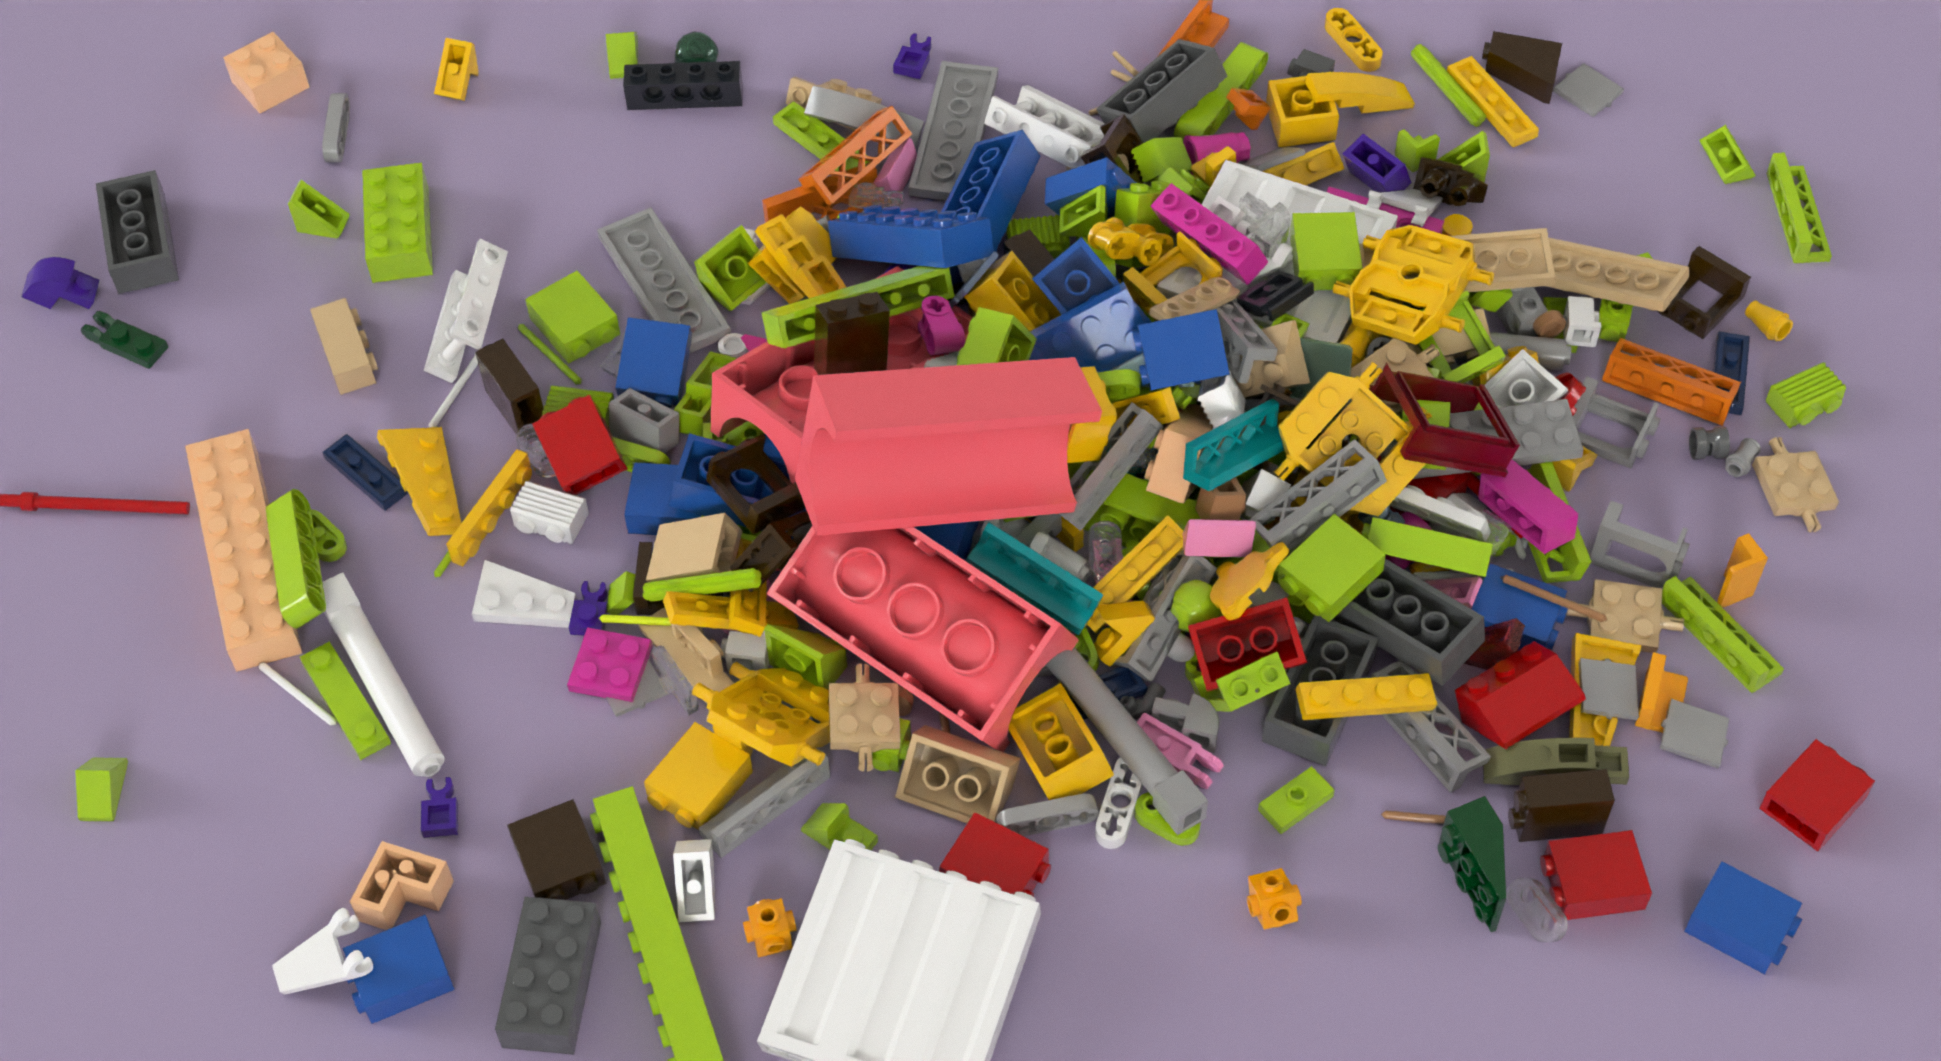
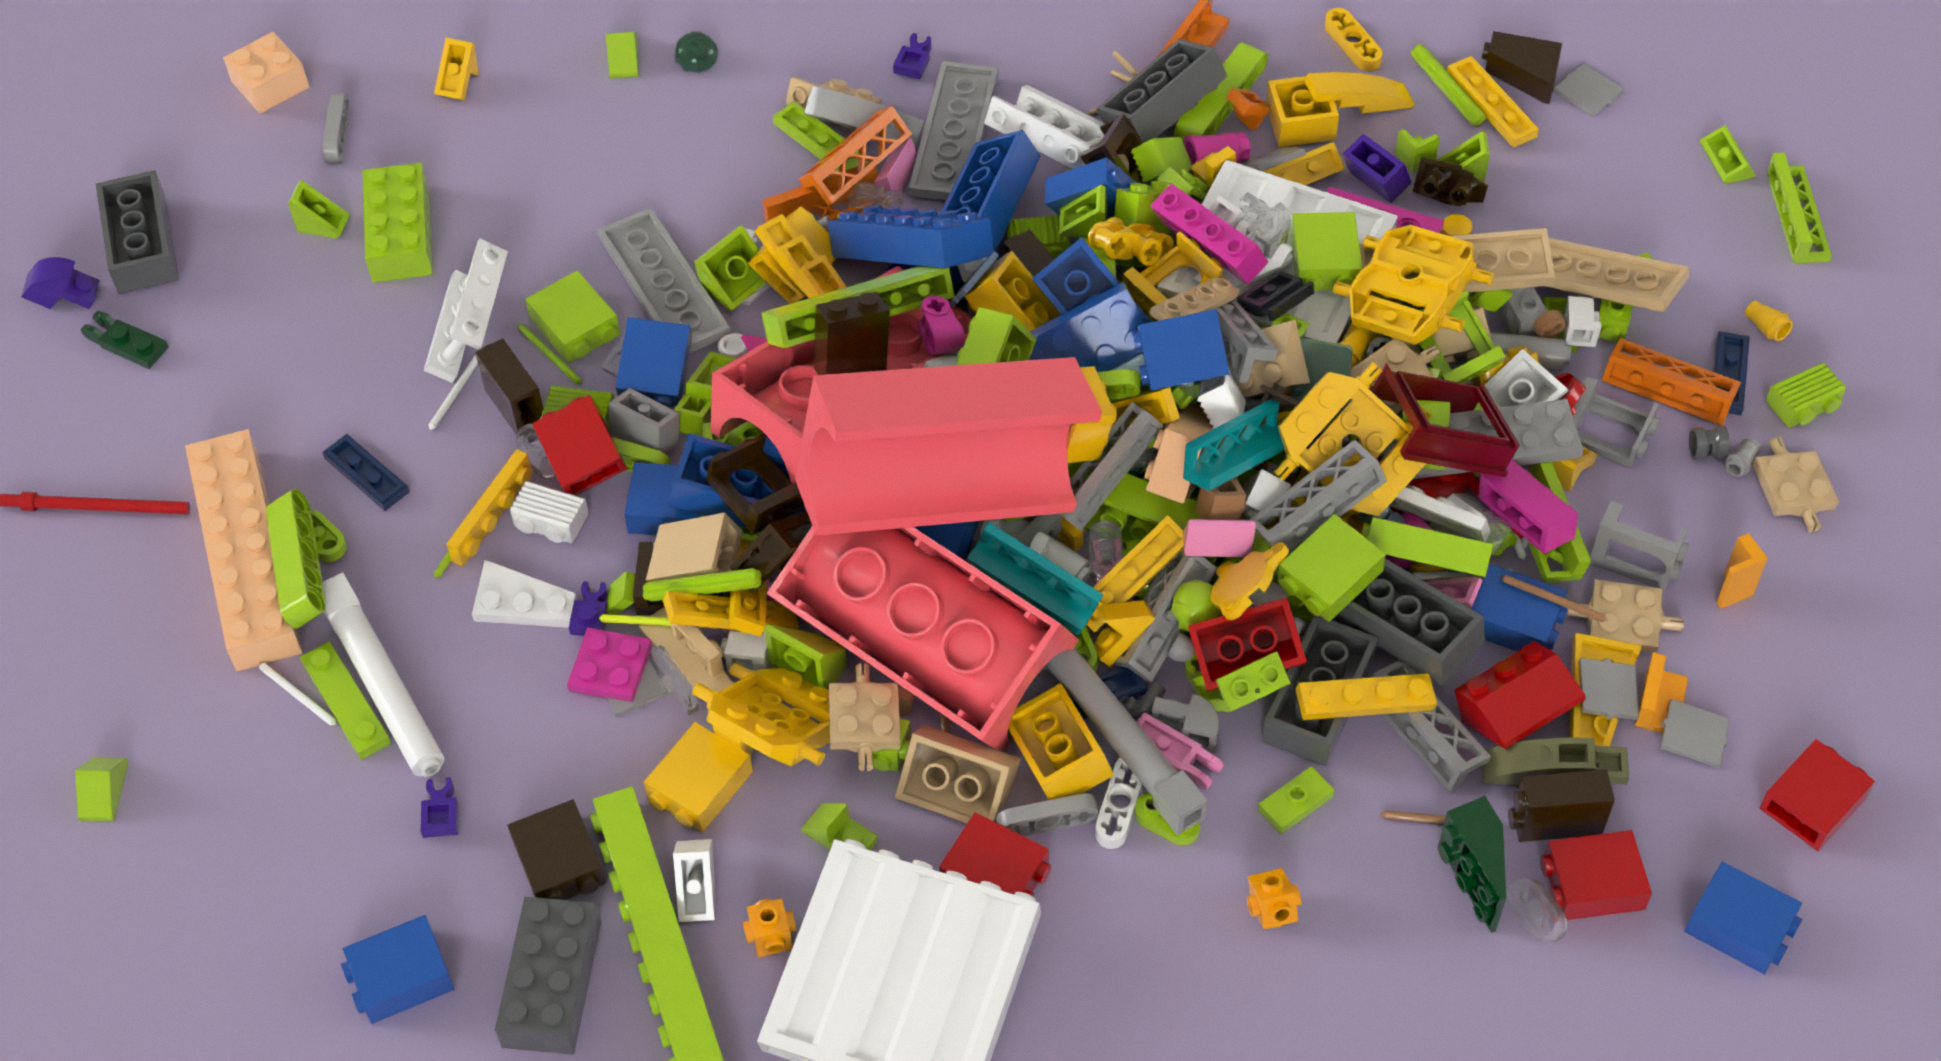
white flag [272,908,373,995] -> none
tan brick [310,298,378,395] -> none
light nougat brick [350,841,454,930] -> none
yellow wing [377,427,461,536] -> none
black brick [623,61,743,110] -> none
light grey fence [699,750,830,858] -> none
dark grey brick [1287,49,1335,78] -> none
white flag [1367,189,1443,227] -> none
clear red slope [1464,618,1525,670] -> none
dark brown panel [1657,246,1751,339] -> none
lime fence [1662,576,1784,693] -> none

